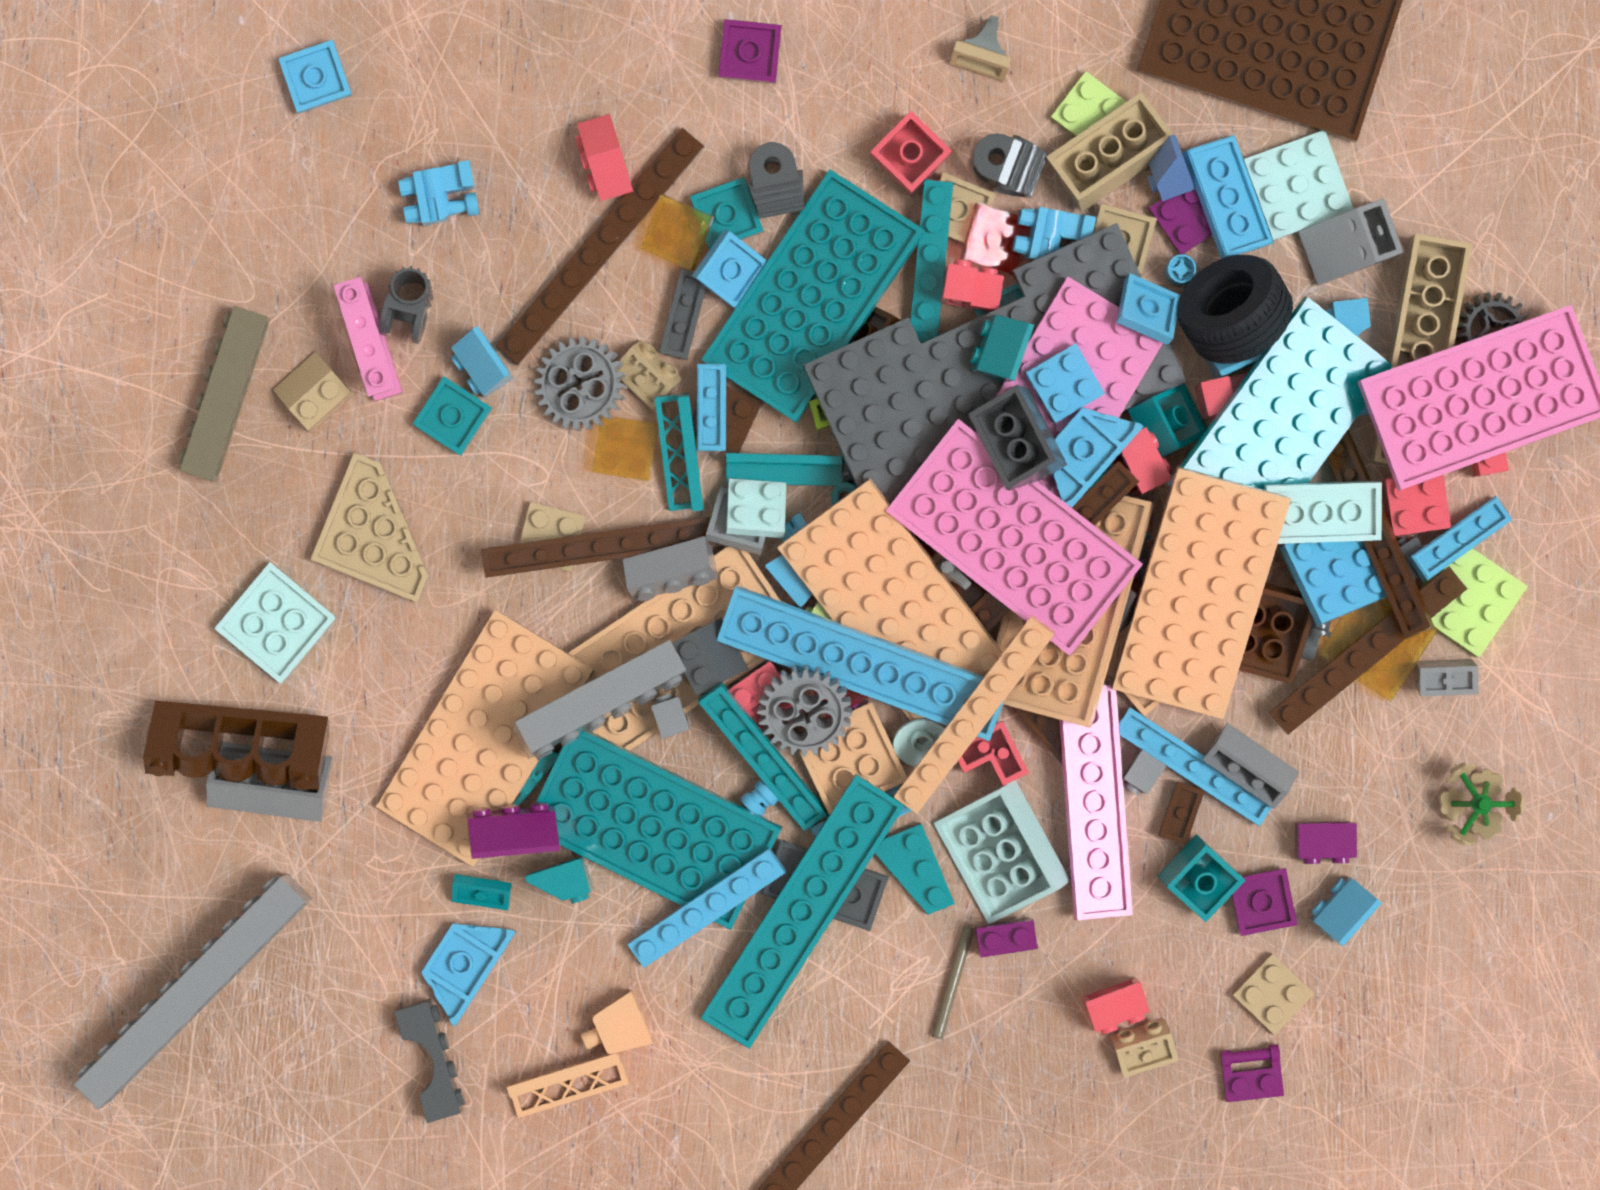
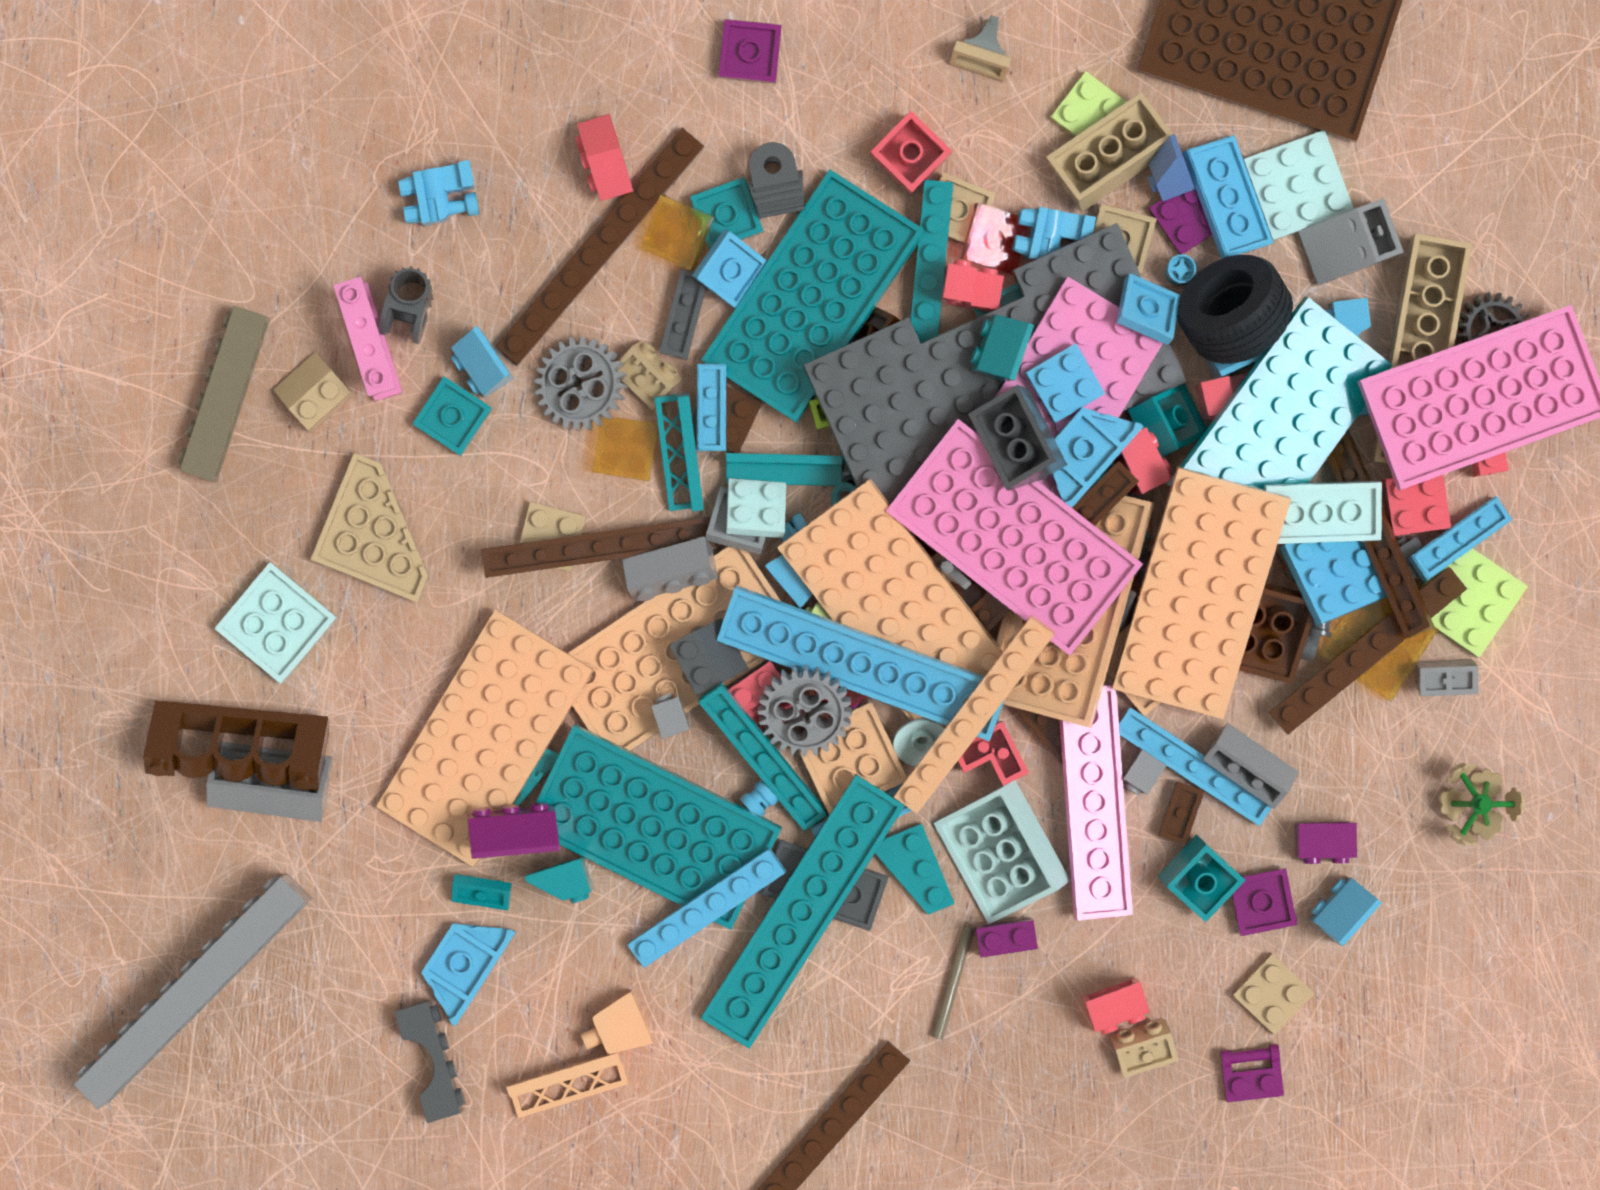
medium azure plate [278,39,352,114] -> none
light grey brick [512,640,687,760] -> none
dark grey piece [972,133,1048,198] -> none

